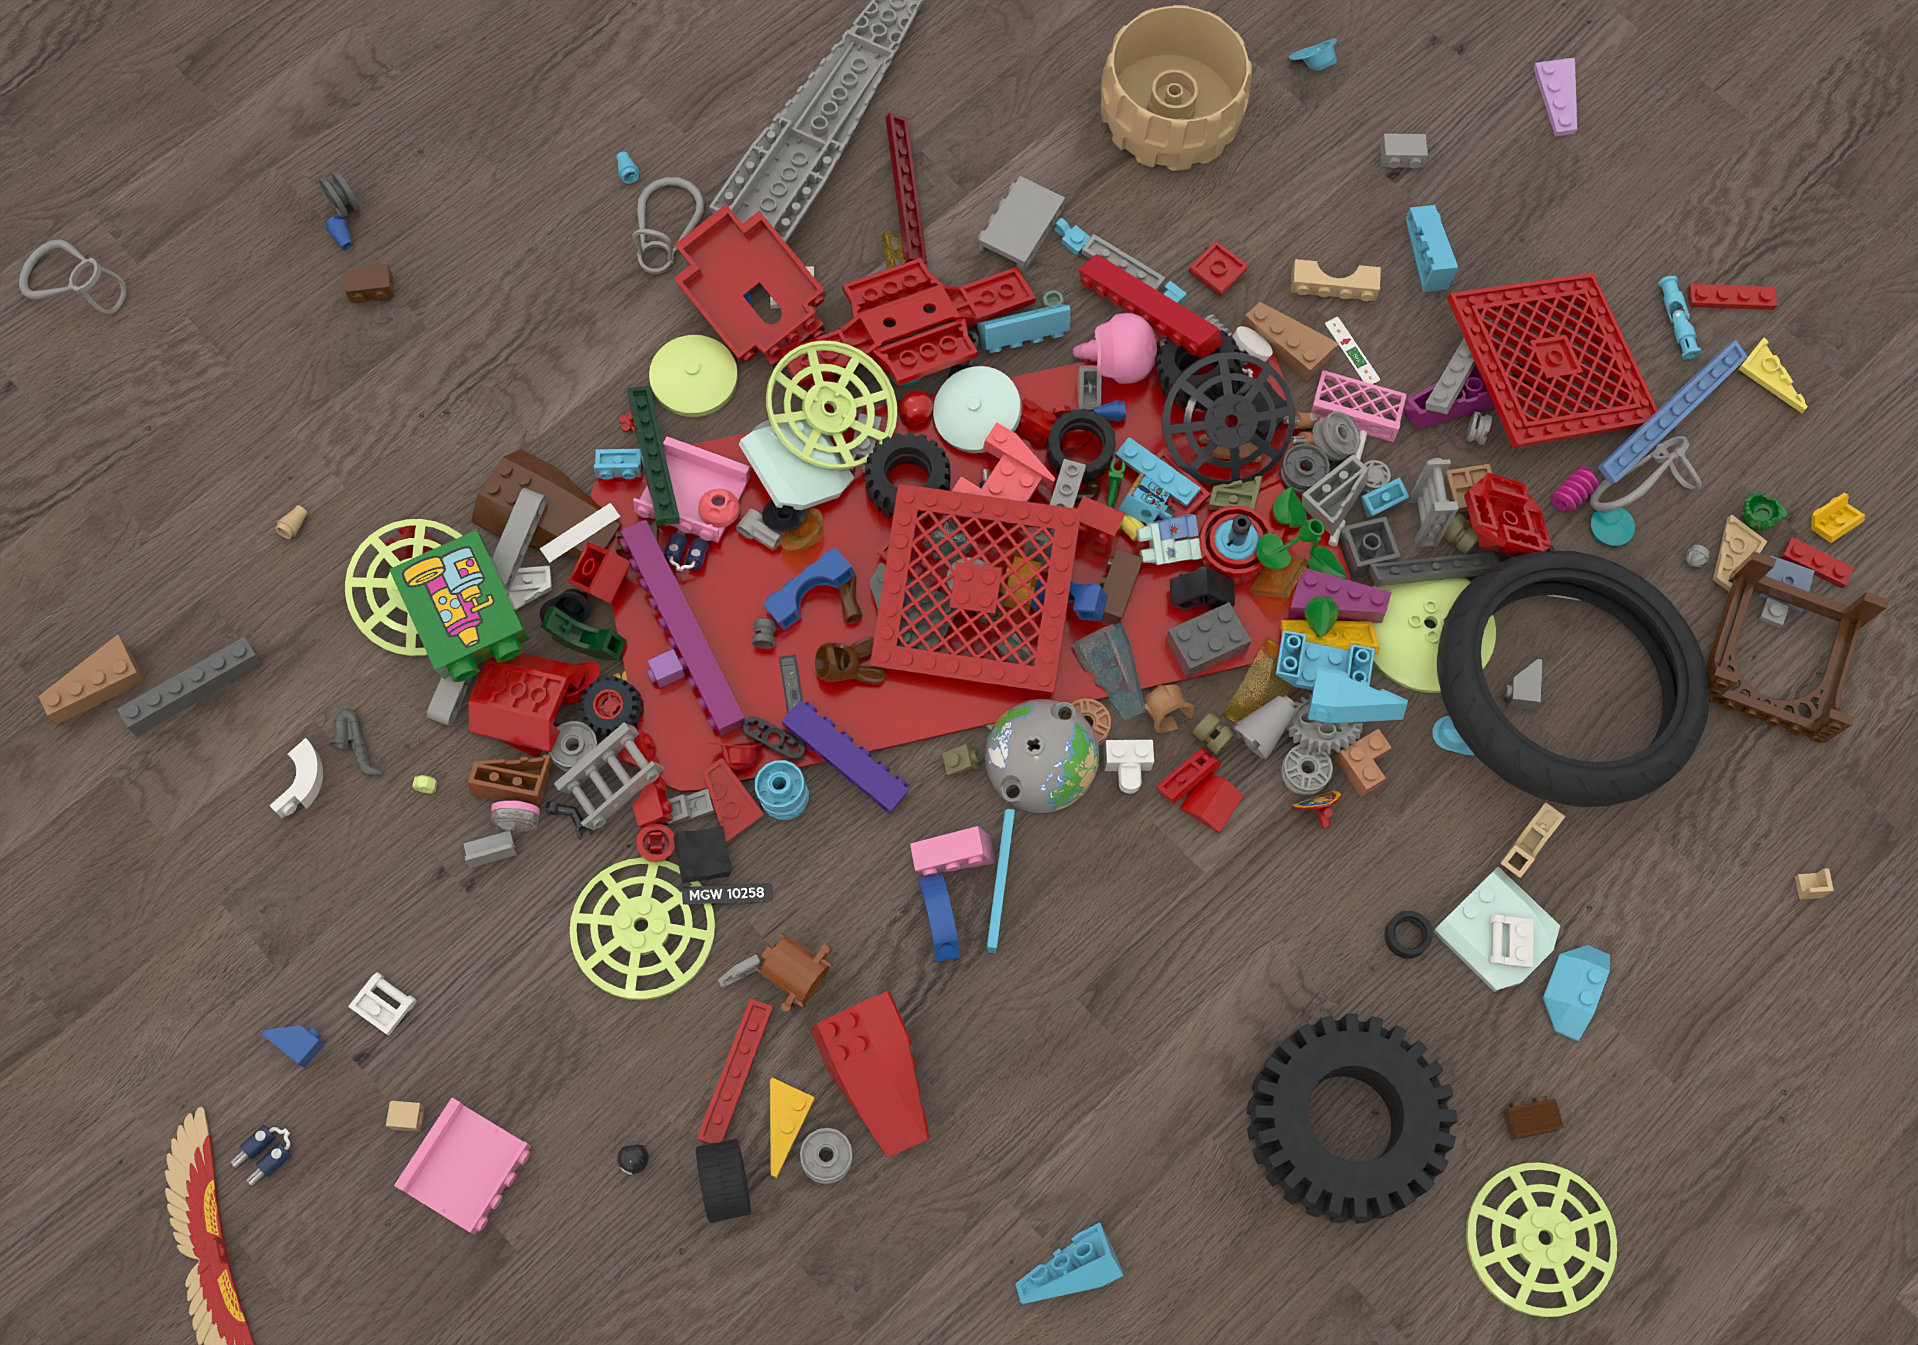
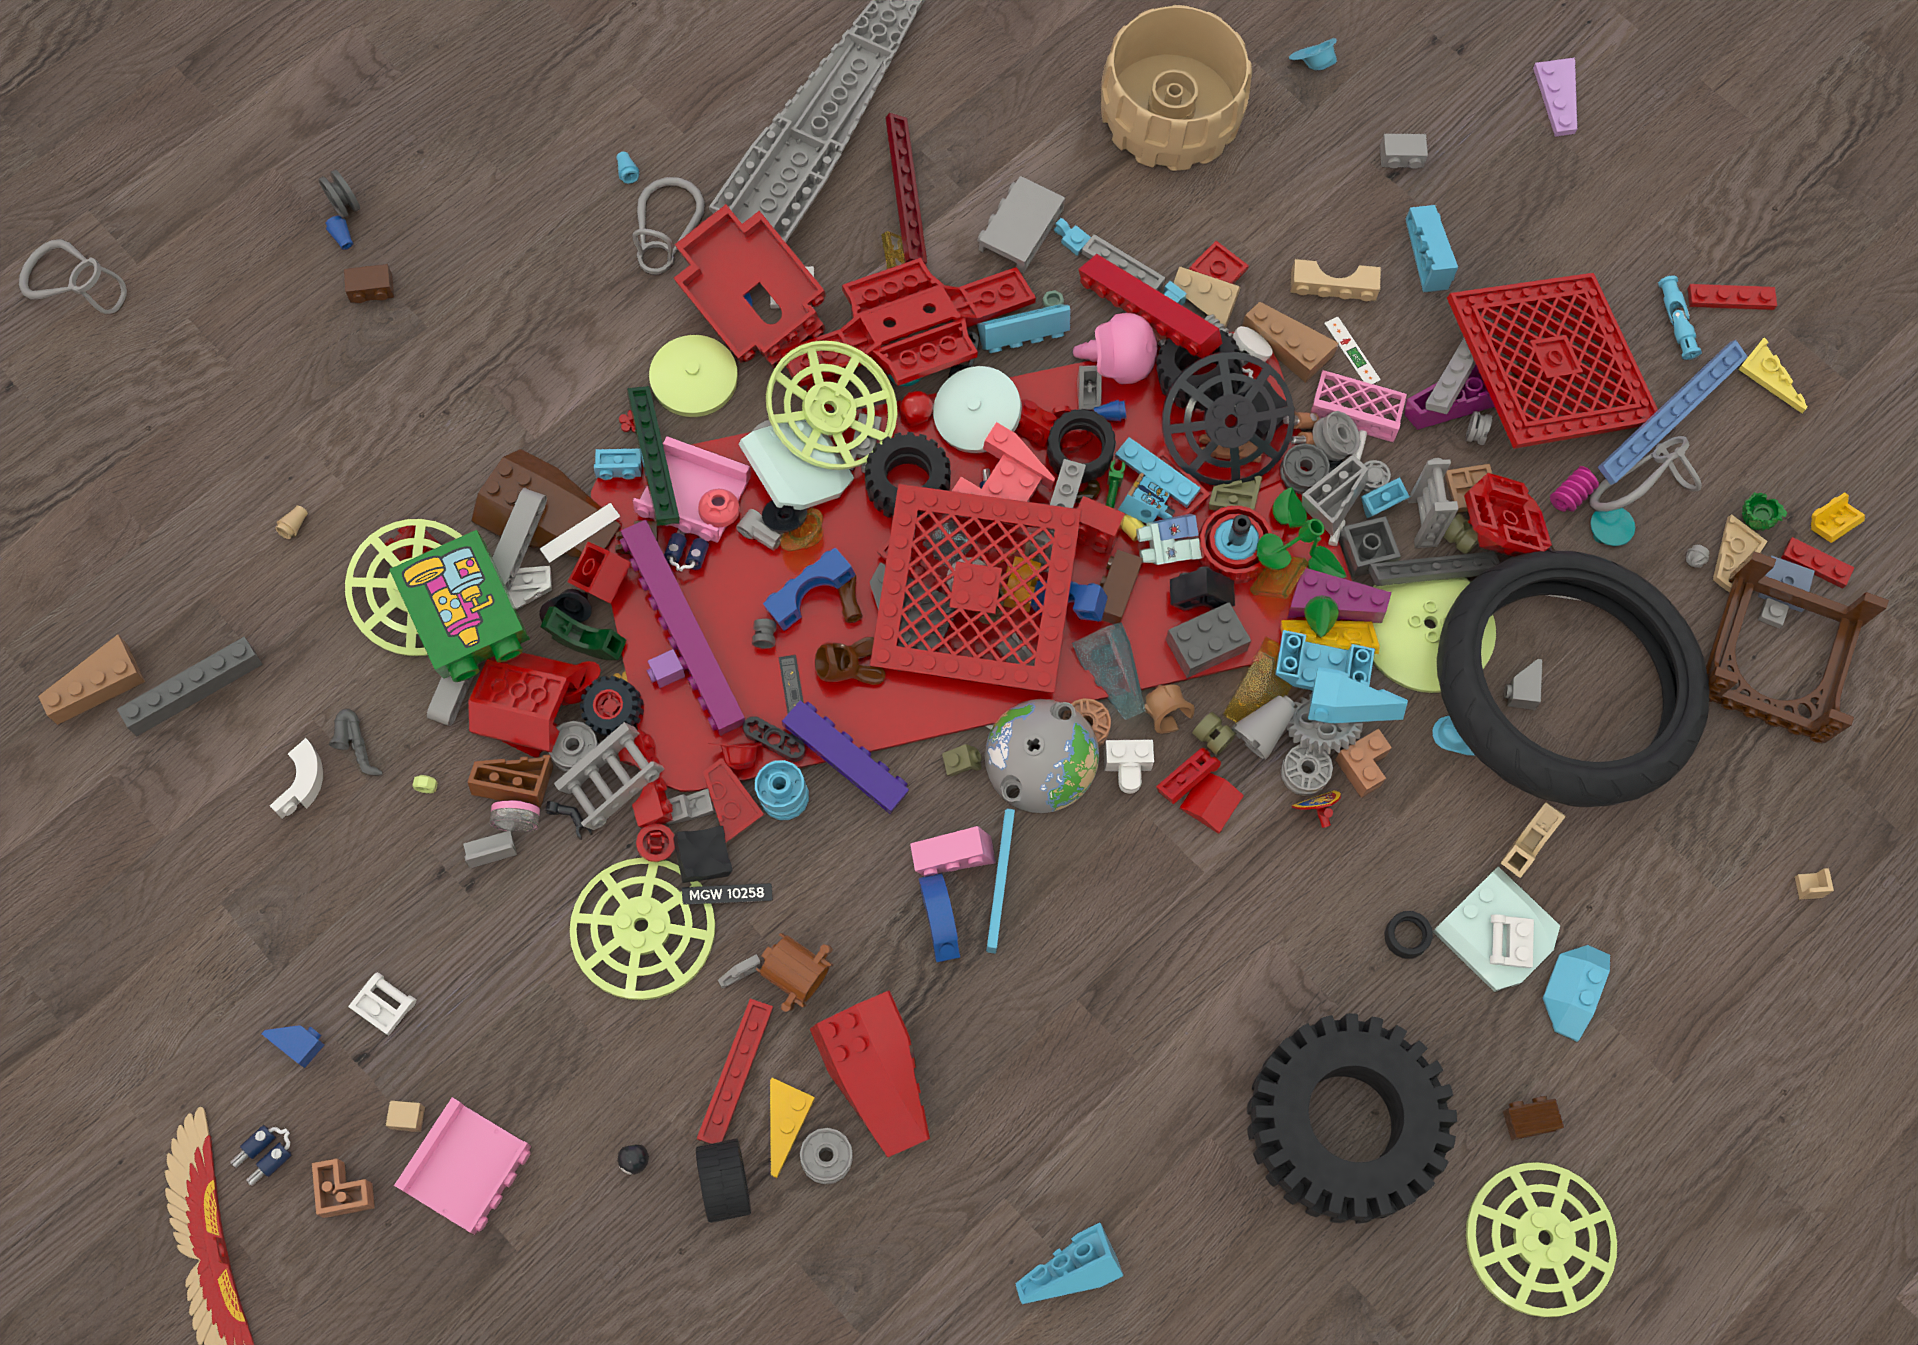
none -> nougat brick [312,1159,375,1218]
none -> tan wing [1174,267,1241,328]

